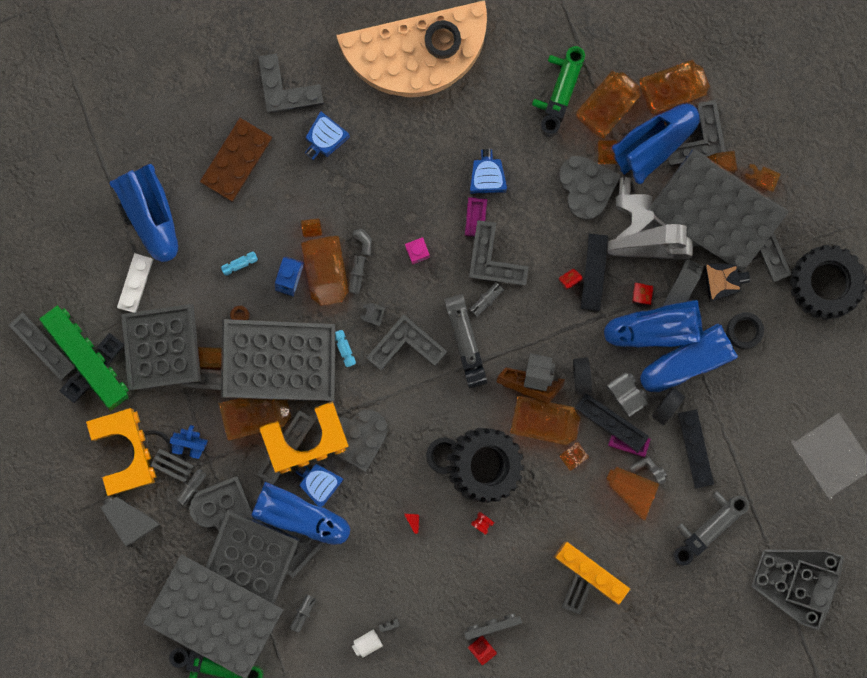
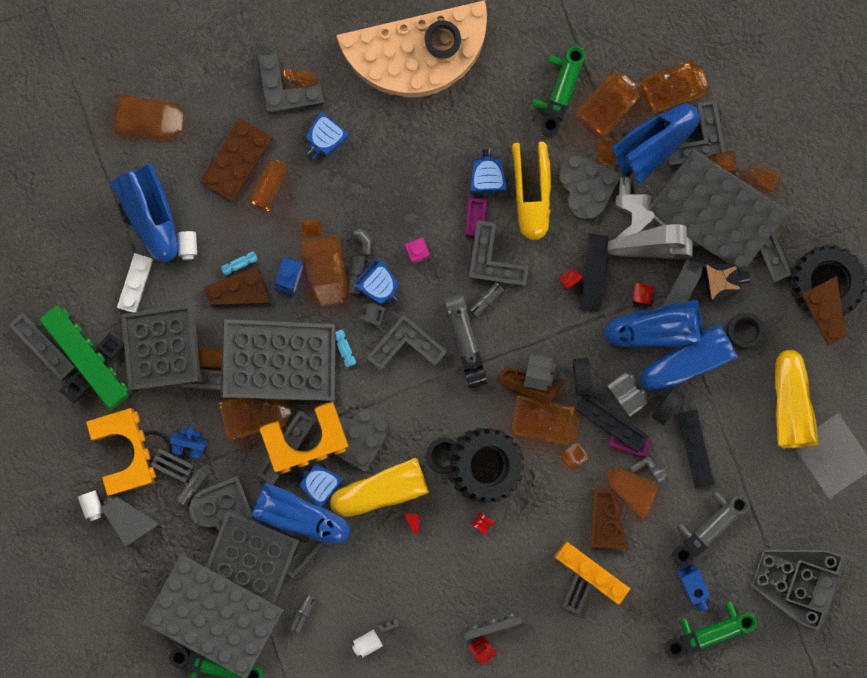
reddish brown tile [230,306,250,320] -> none
none -> white brick [78,491,104,521]
none -> clear orange slope [115,95,184,141]
none -> white brick [177,231,197,260]
none -> reddish brown wing [204,267,271,306]
none -> clear orange slope [250,159,289,211]
none -> clear orange plate [283,69,317,86]
none -> yellow piece [330,458,429,517]
none -> torso [352,259,399,306]
none -> yellow piece [511,142,551,240]
none -> reddish brown wing [590,489,629,550]
none -> green piece [664,601,757,659]
none -> blue torso [675,564,710,612]
none -> yellow piece [775,350,818,449]
none -> reddish brown wing [801,276,846,346]

